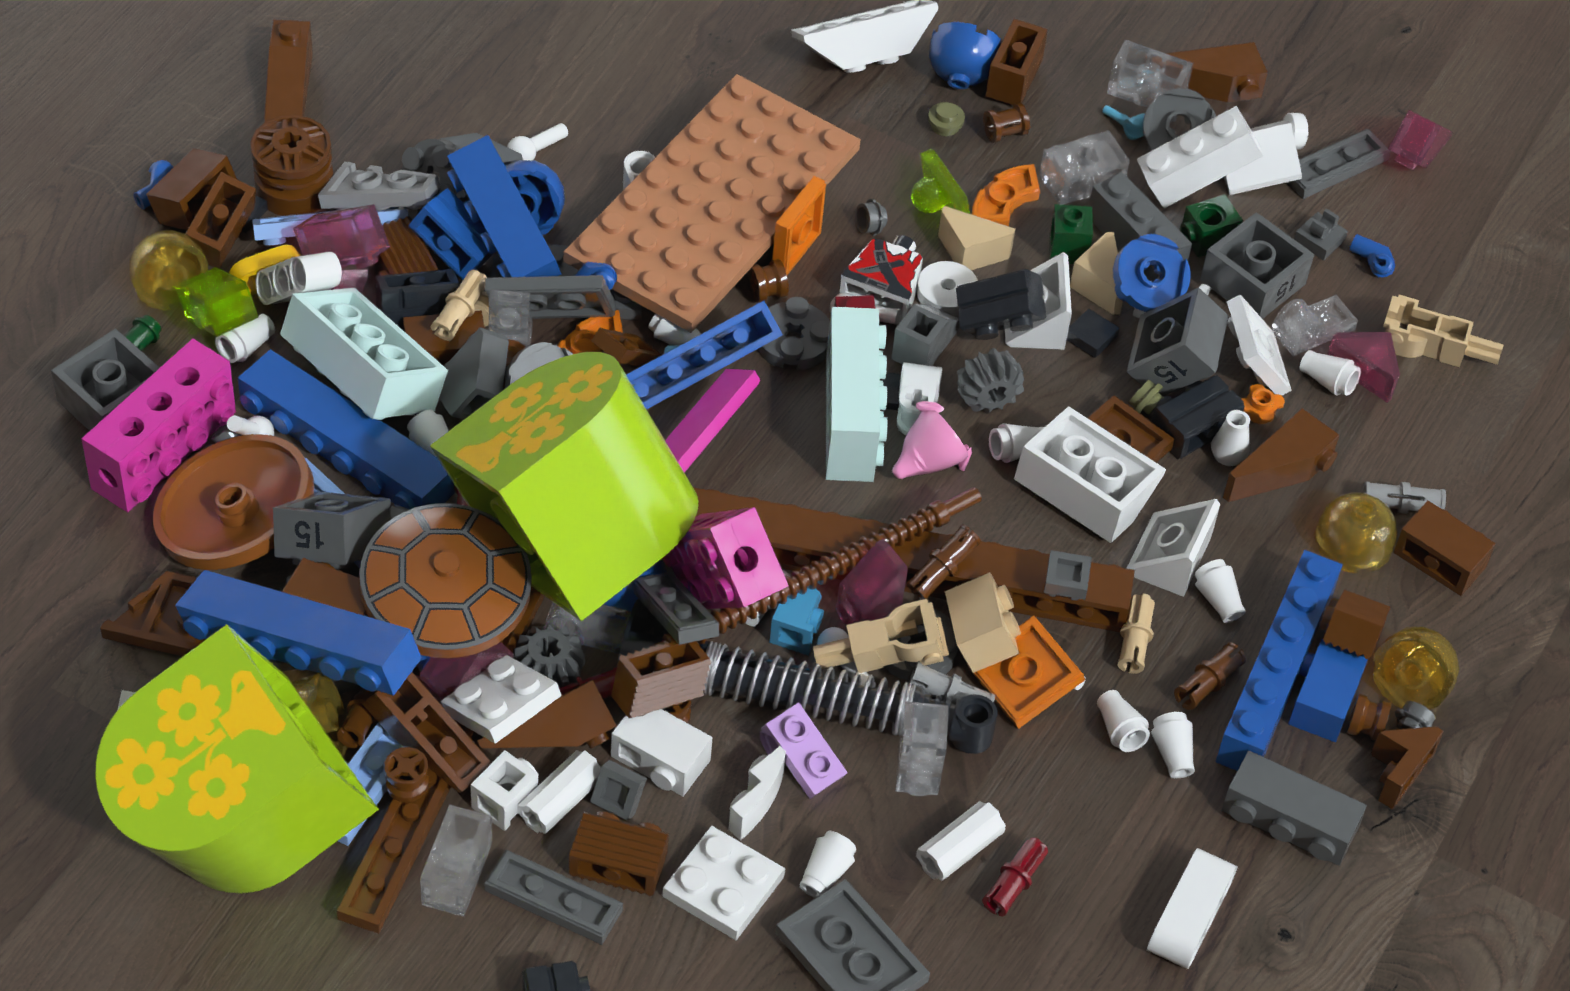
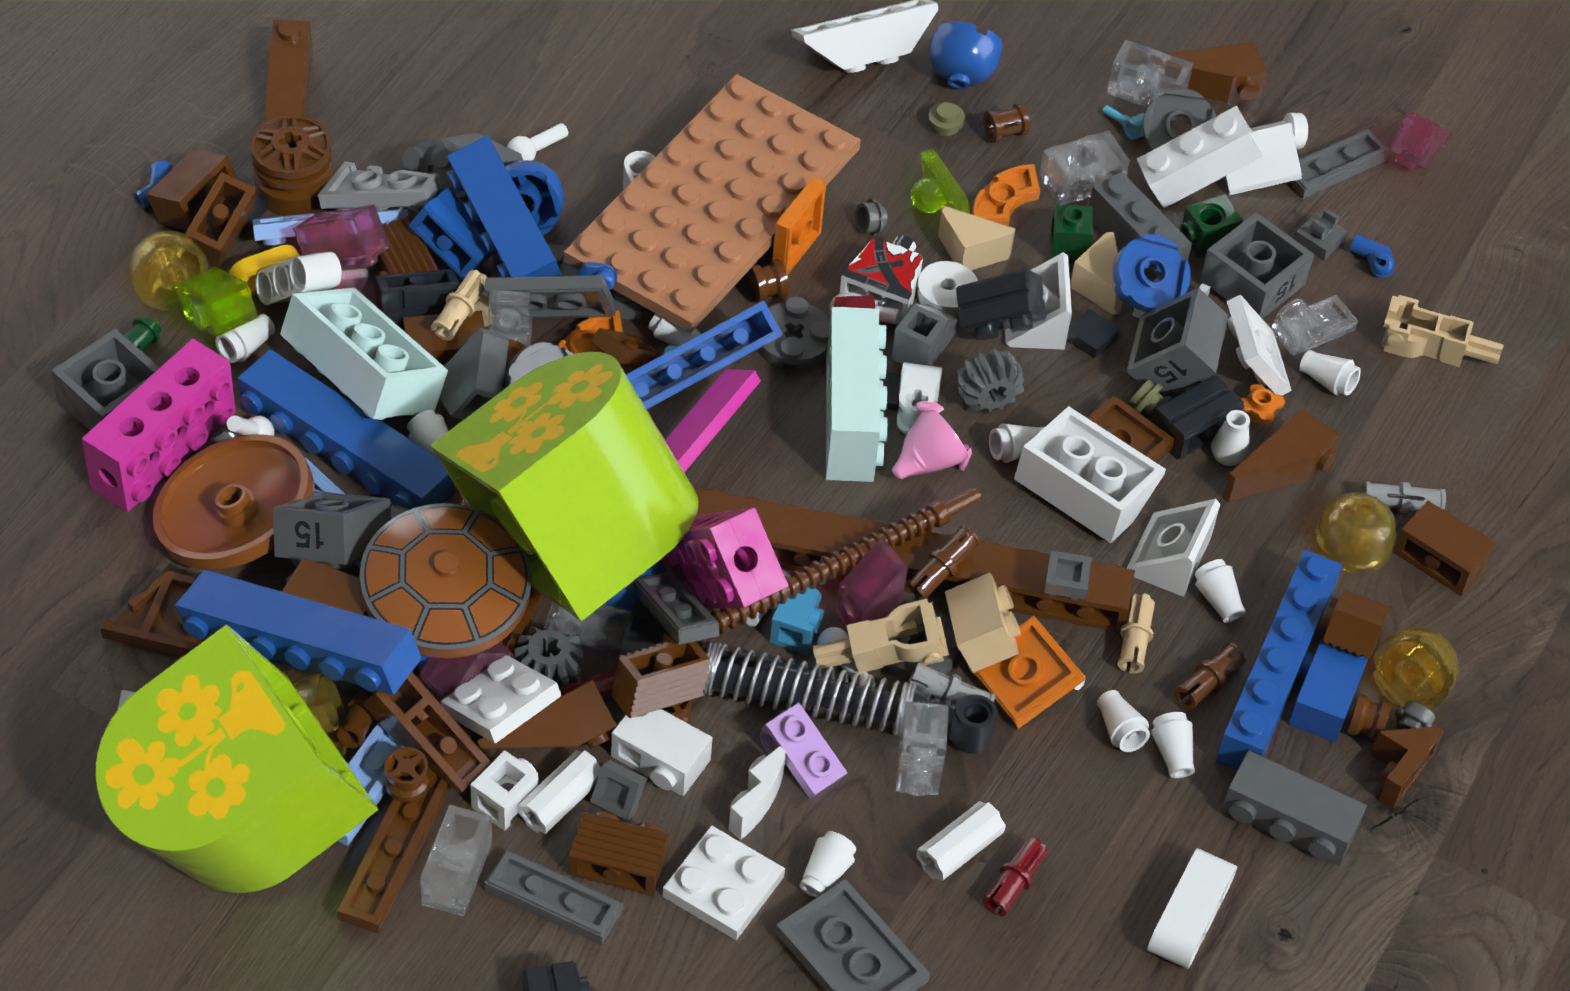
reddish brown brick [986,19,1048,105] -> none
clear pink slope [1327,332,1400,403] -> none

